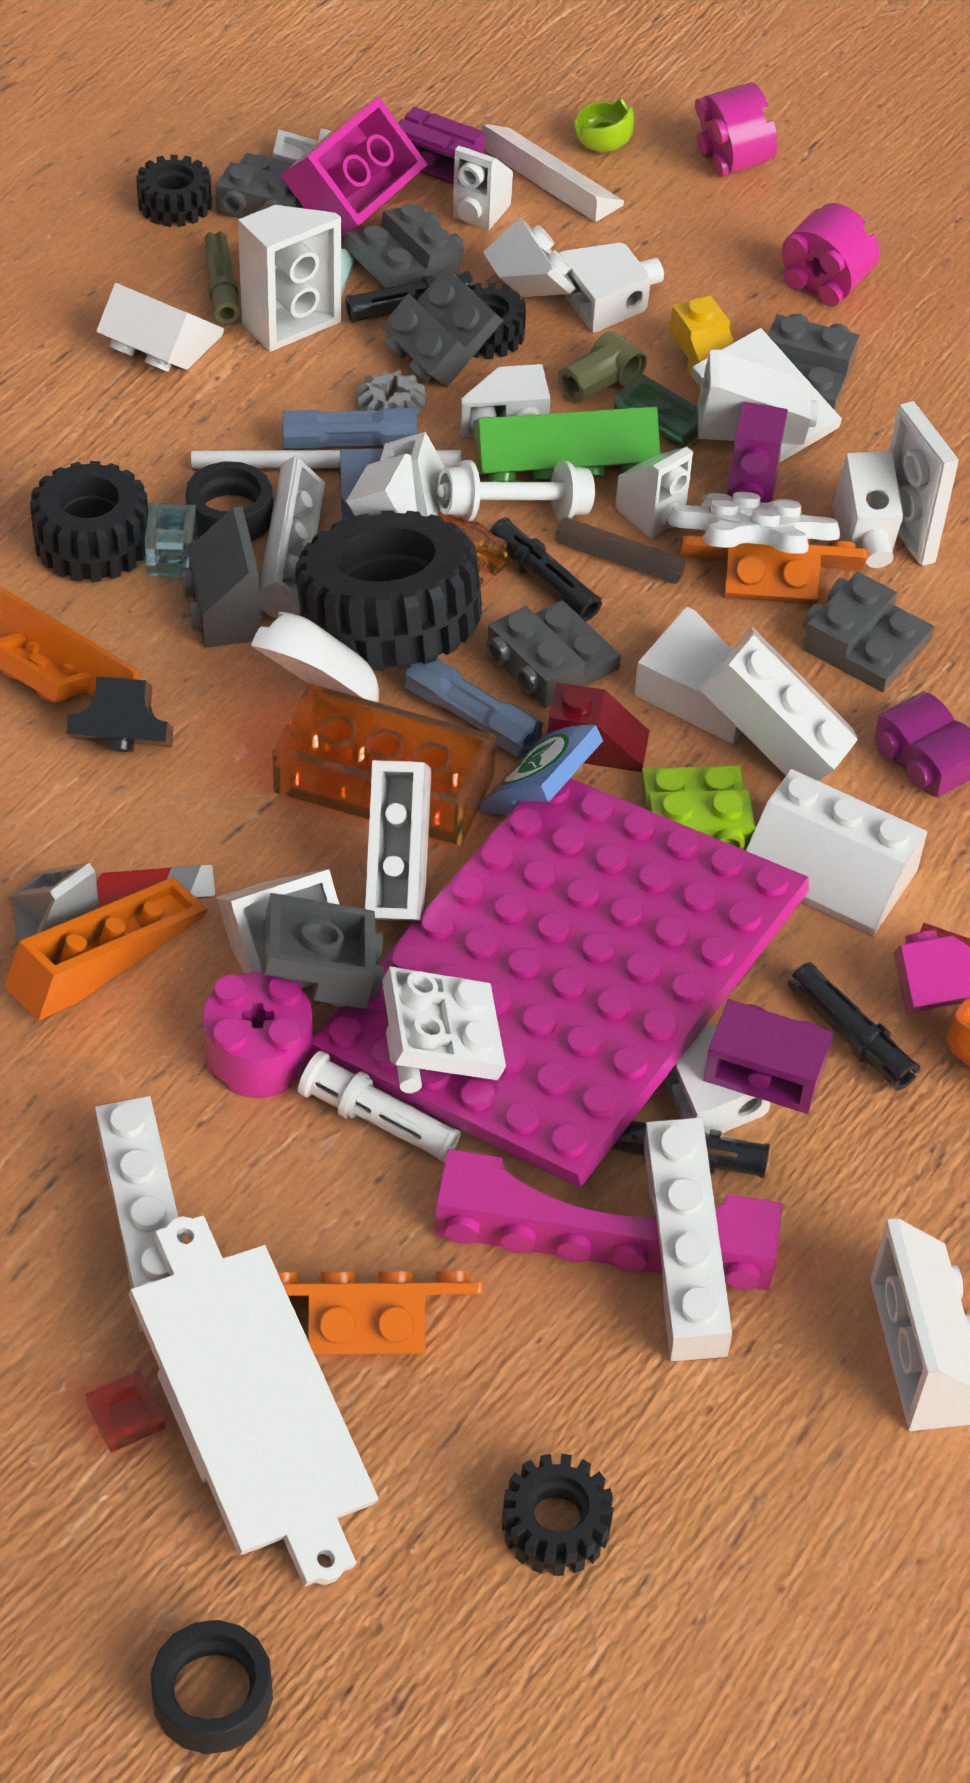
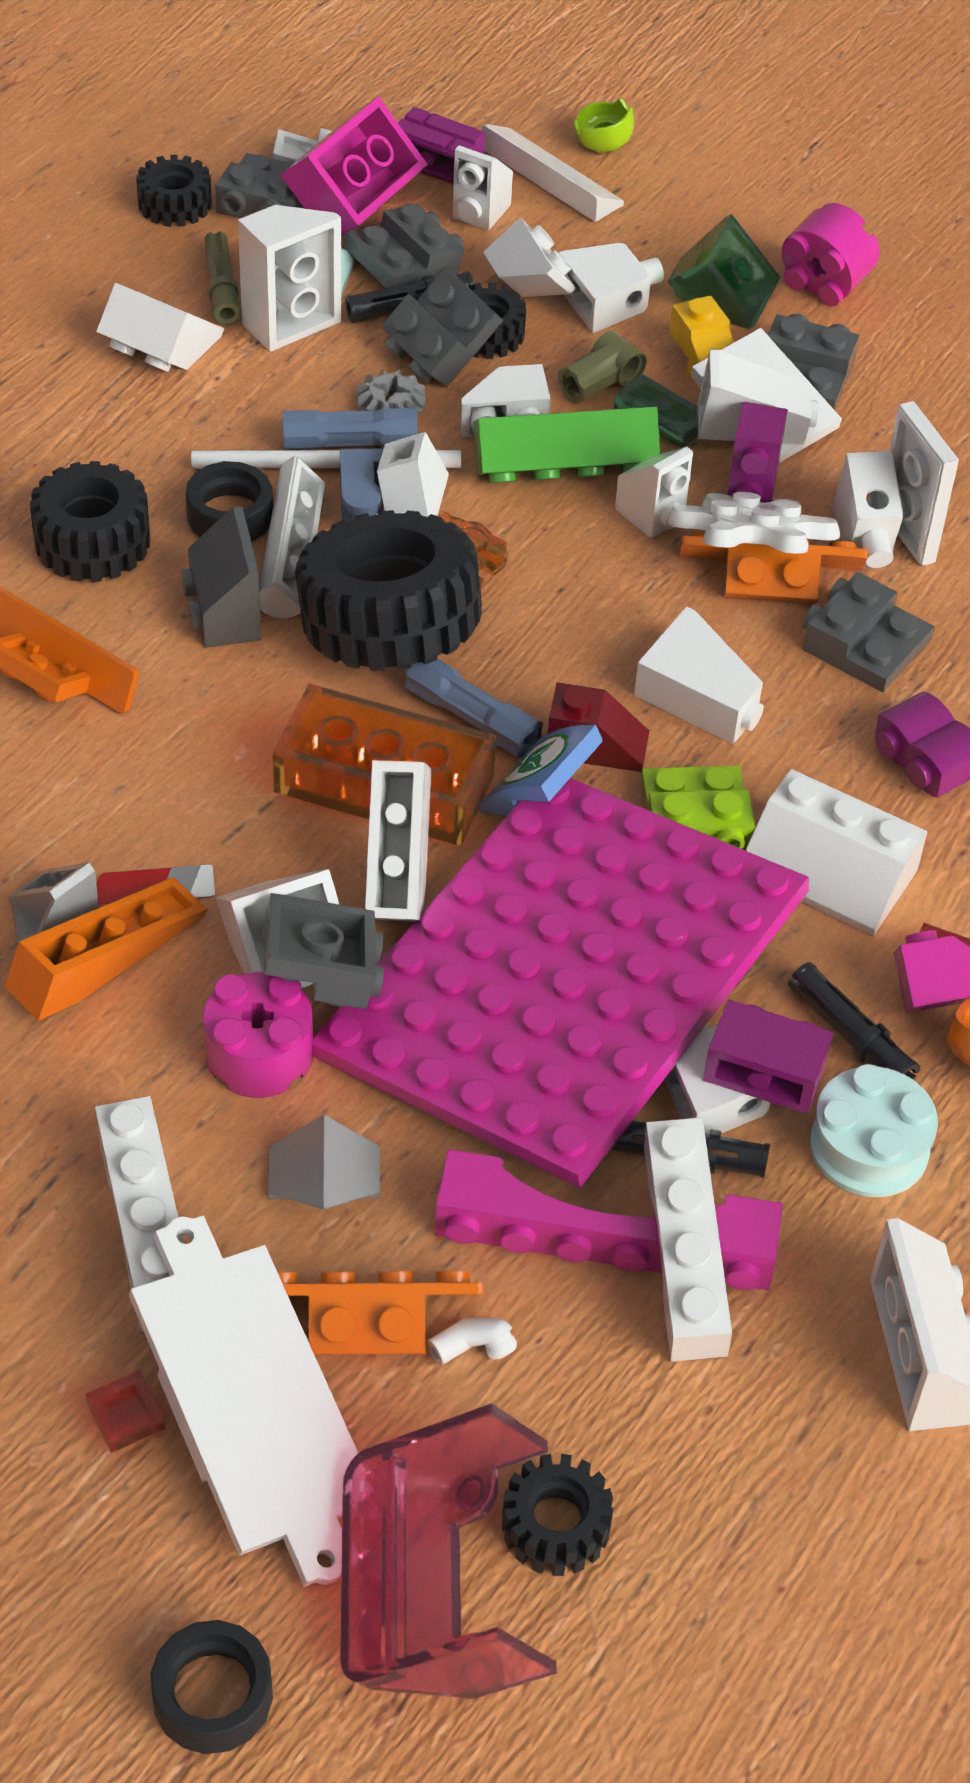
black brick [66,676,173,752] -> none
clear light blue brick [145,503,197,577] -> none
white brick [251,612,379,712] -> none
white pin [298,1051,461,1162] -> none
white slope [346,453,417,516] -> none
white plate [382,966,506,1093] -> none
white piece [437,460,595,522] -> none
dark grey plate [486,600,621,708] -> none
black pin [488,517,602,622] -> none
clear smoke axle [555,517,686,584] -> none
dark pink brick [695,82,777,177] -> none
white slope [699,627,858,781] -> none
none -> light grey slope [268,1115,380,1210]
none -> clear pink windscreen [340,1403,557,1699]
none -> white arm [426,1318,517,1366]
none -> clear green slope [667,214,781,329]
none -> light aqua wheel [810,1064,938,1197]

